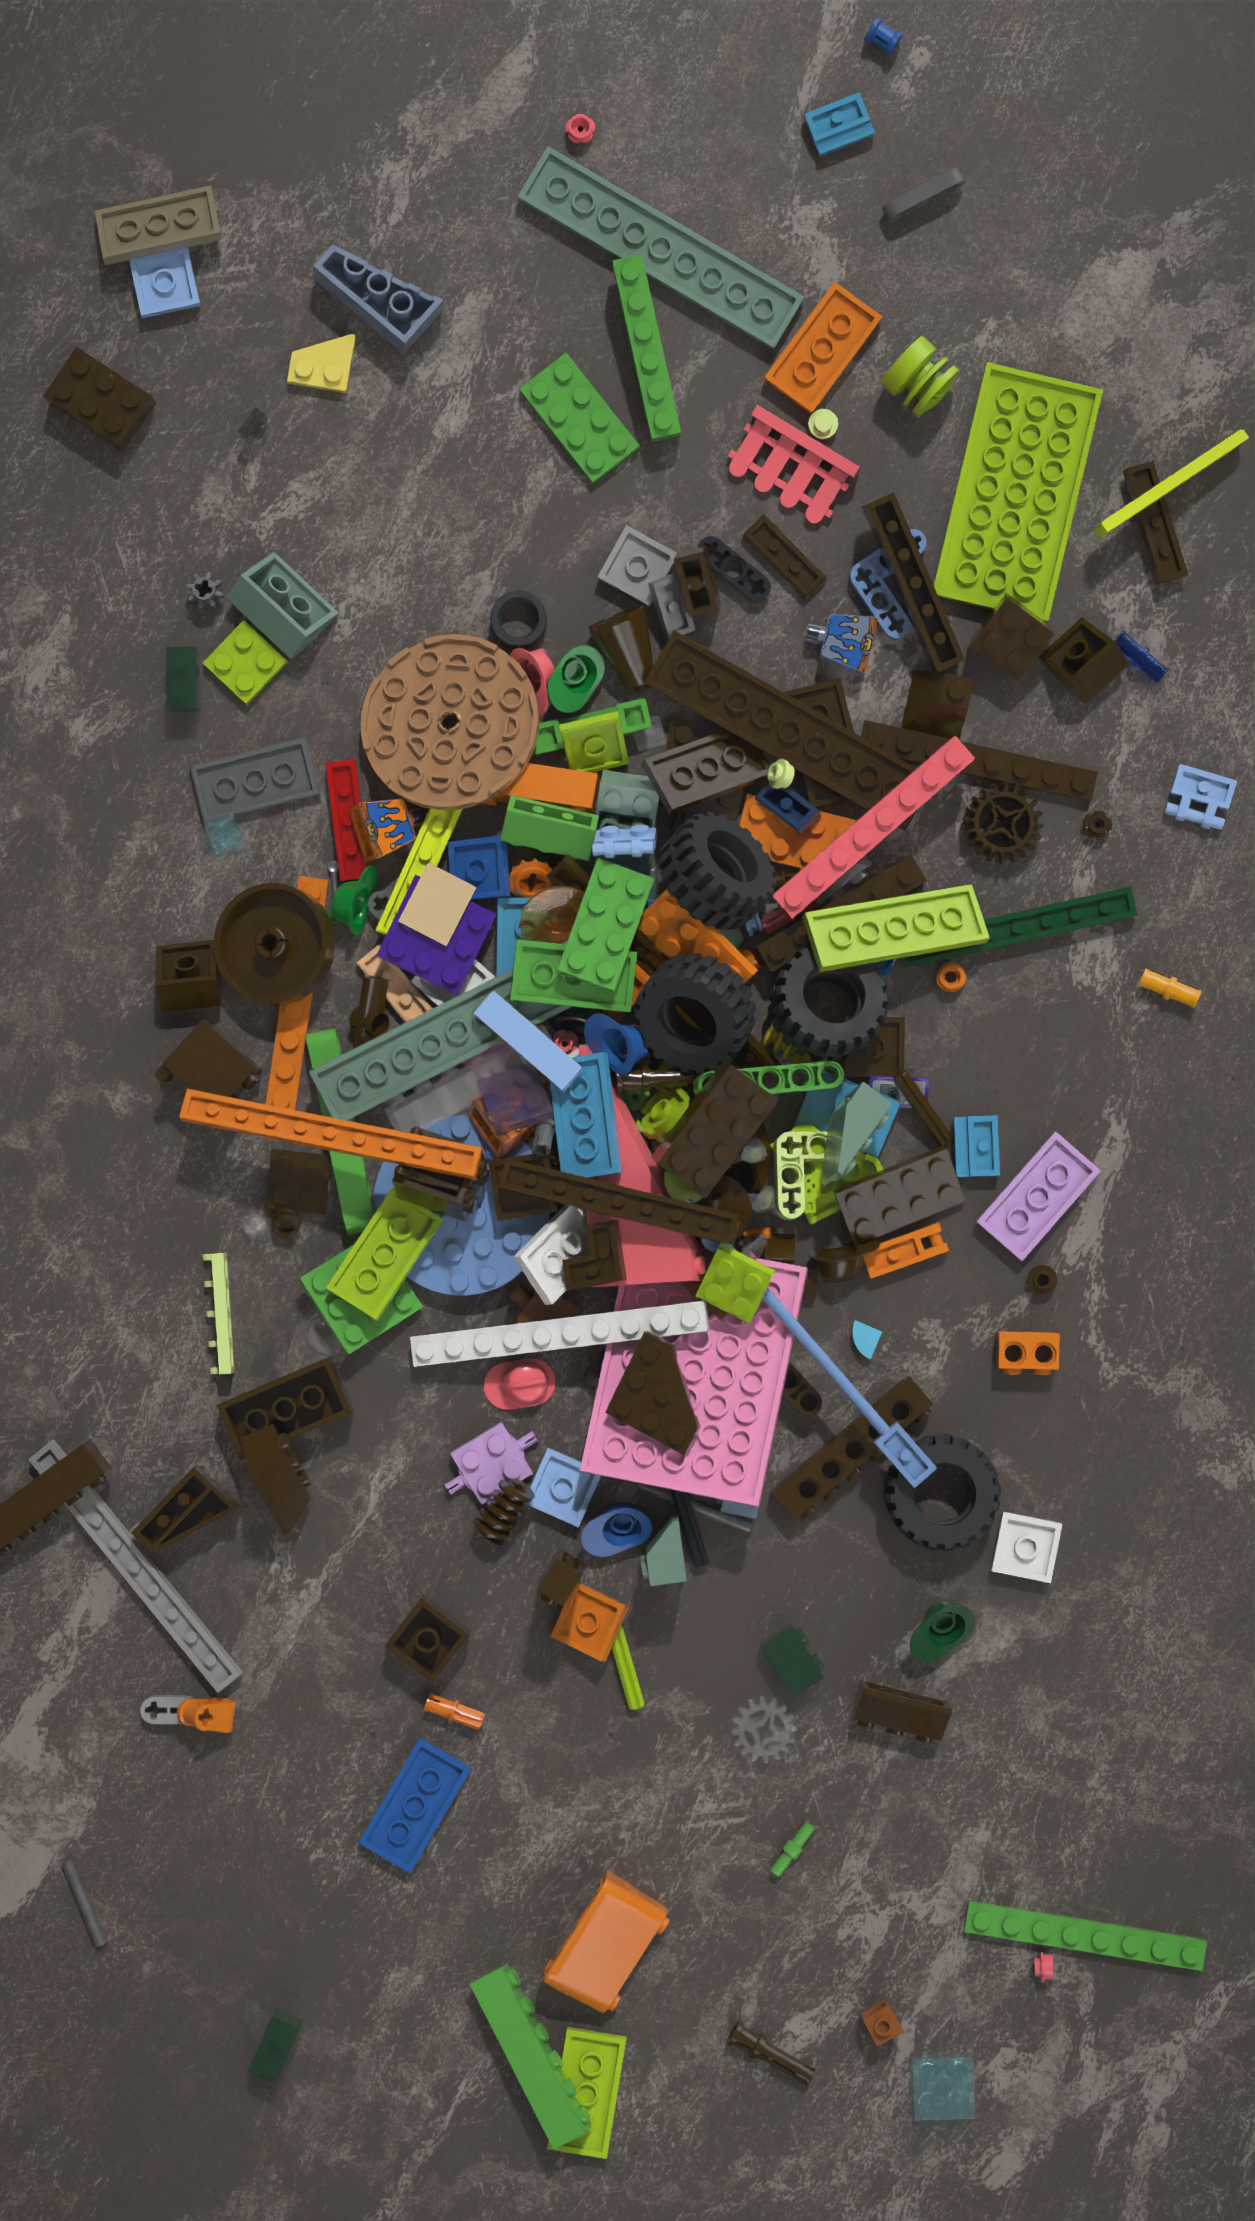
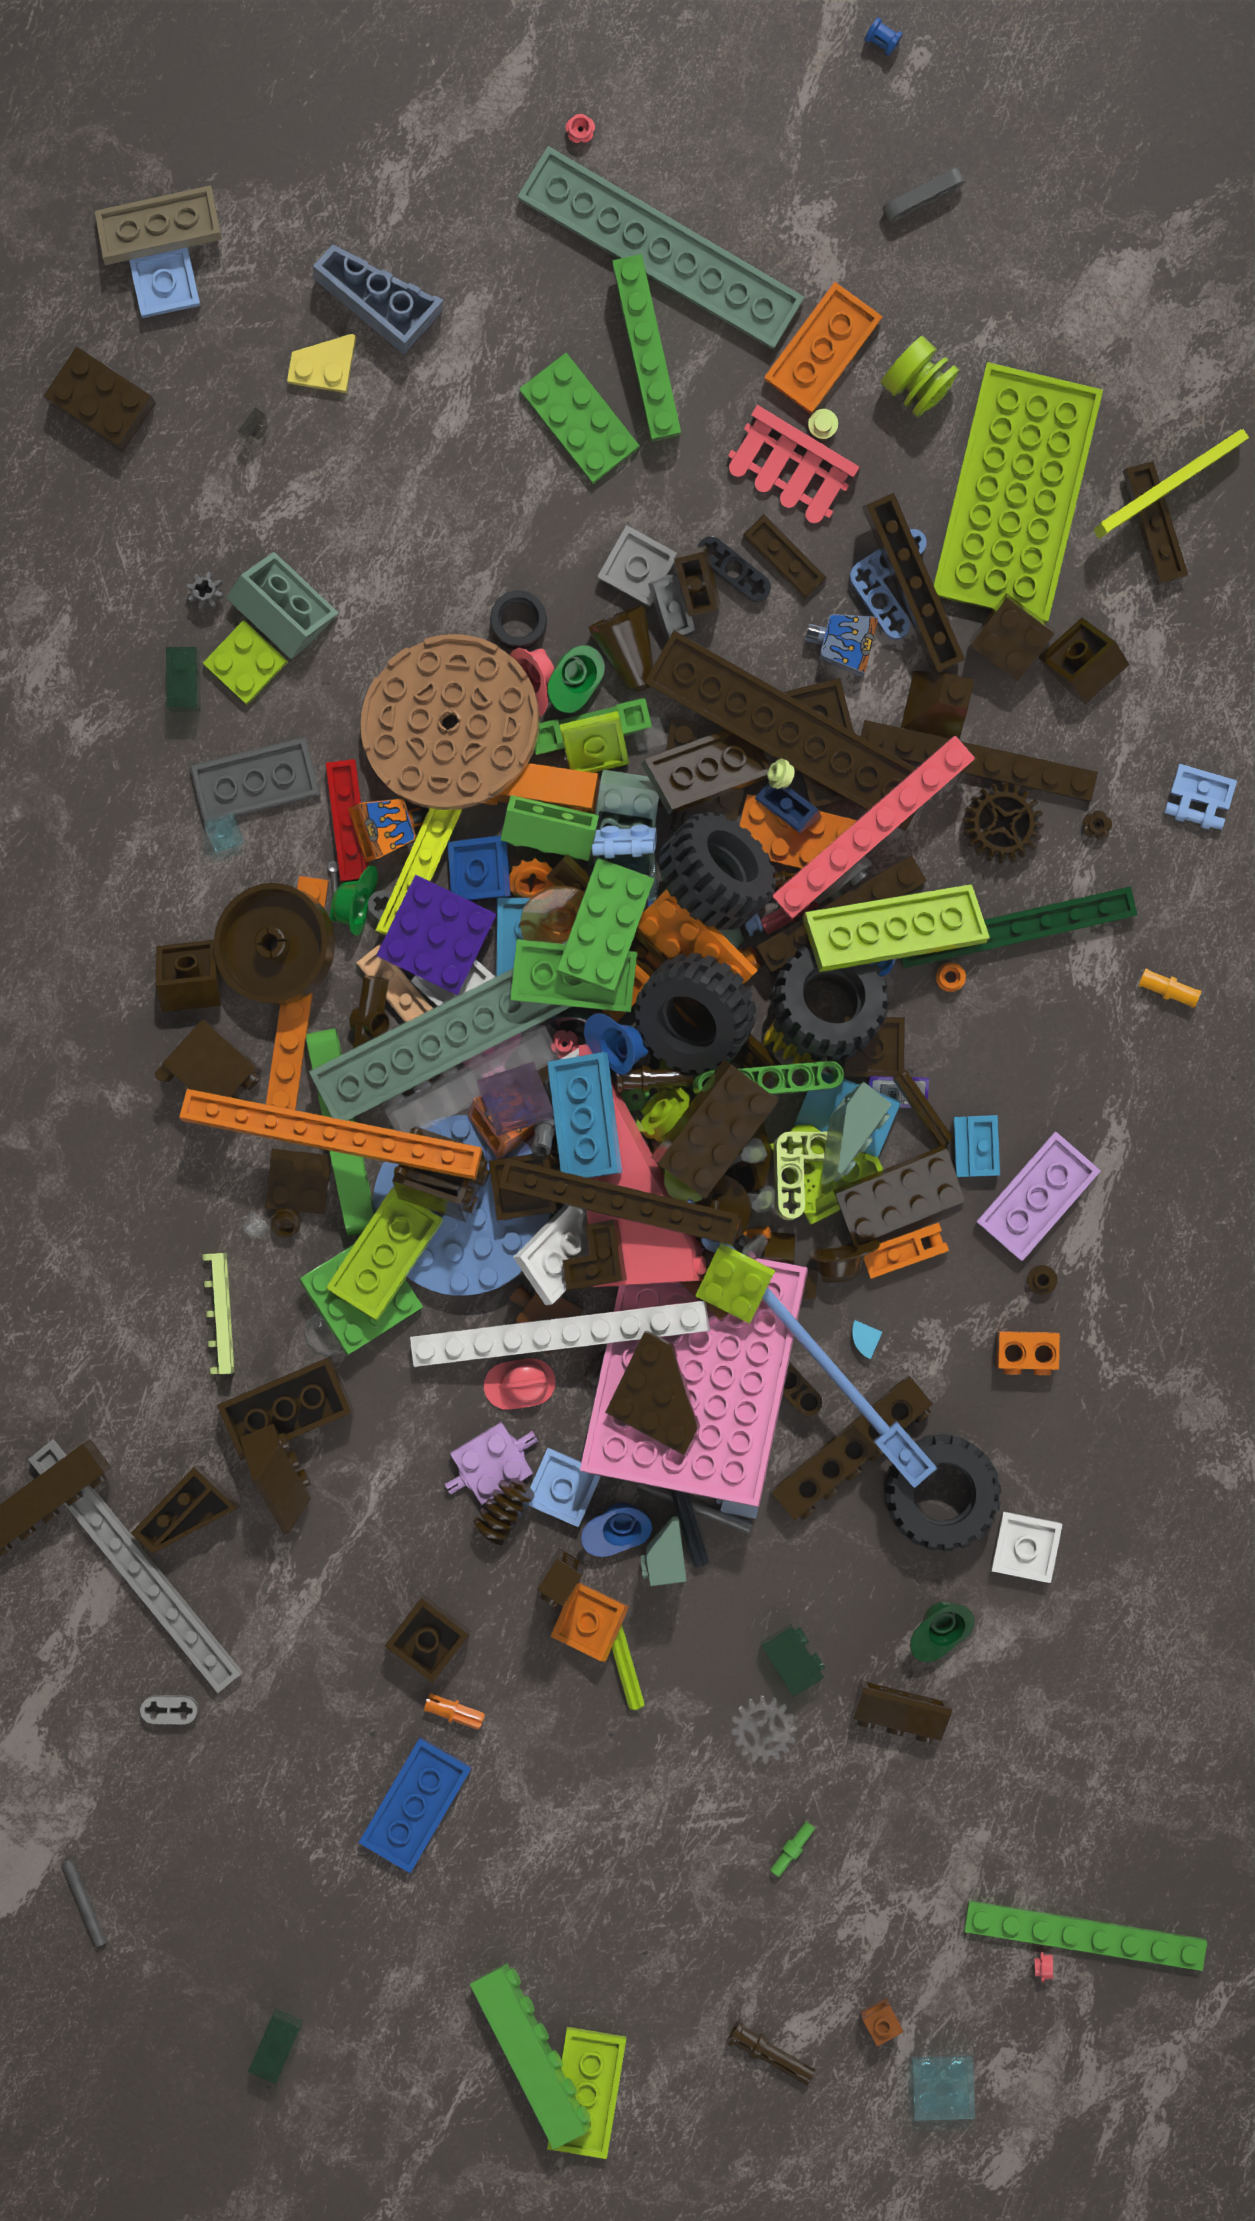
orange piece [177,1698,236,1733] -> none
tan sticker [398,862,476,946] -> none
light blue tile [474,990,584,1092] -> none
orange windscreen [541,1870,670,2014] -> none
dark azure plate [804,92,875,157] -> none
clear blue pin [1114,630,1169,683] -> none

